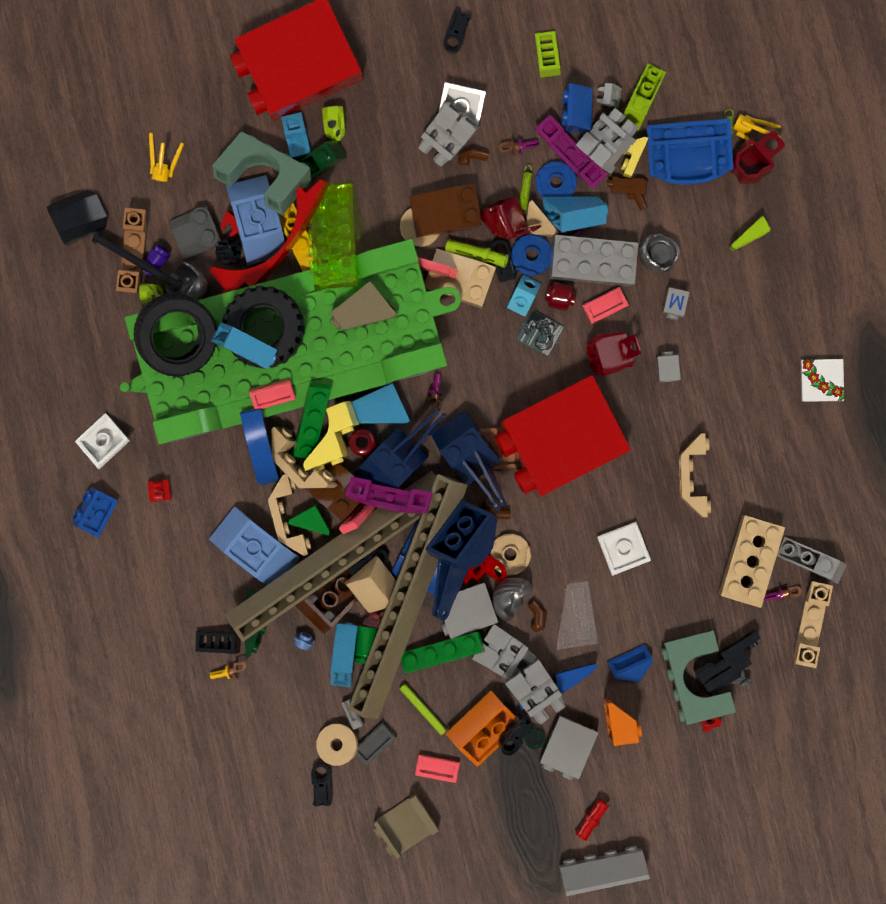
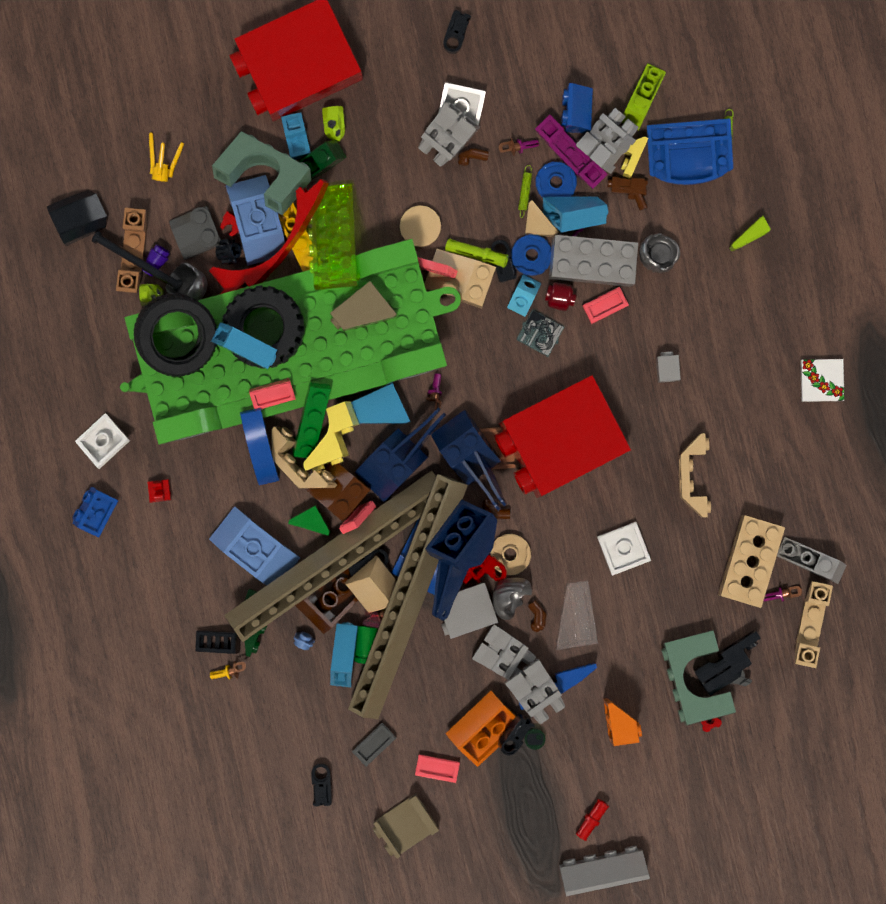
tan slope [268,474,312,556] -> none
tan tile [316,724,358,766] -> none
light grey piece [341,698,364,730] -> none
magenta slope [346,477,433,514] -> none
dark red head [349,429,376,457] -> none
lime bar [399,684,447,735] -> none
green plate [401,632,485,674] -> none
reddish brown slope [409,184,482,238] -> none
dark red piece [480,196,542,239] -> none
lime slope [535,31,561,78] -> none
light grey brick [539,715,598,781] -> none
dark red piece [586,331,641,376] -> none
light grey tile [597,83,622,109] -> none
blue slope [607,644,653,682] -> none
light grey brick [662,287,689,321] -> none
dark red piece [730,131,785,184] -> none
yellow plant [733,114,781,141] -> none

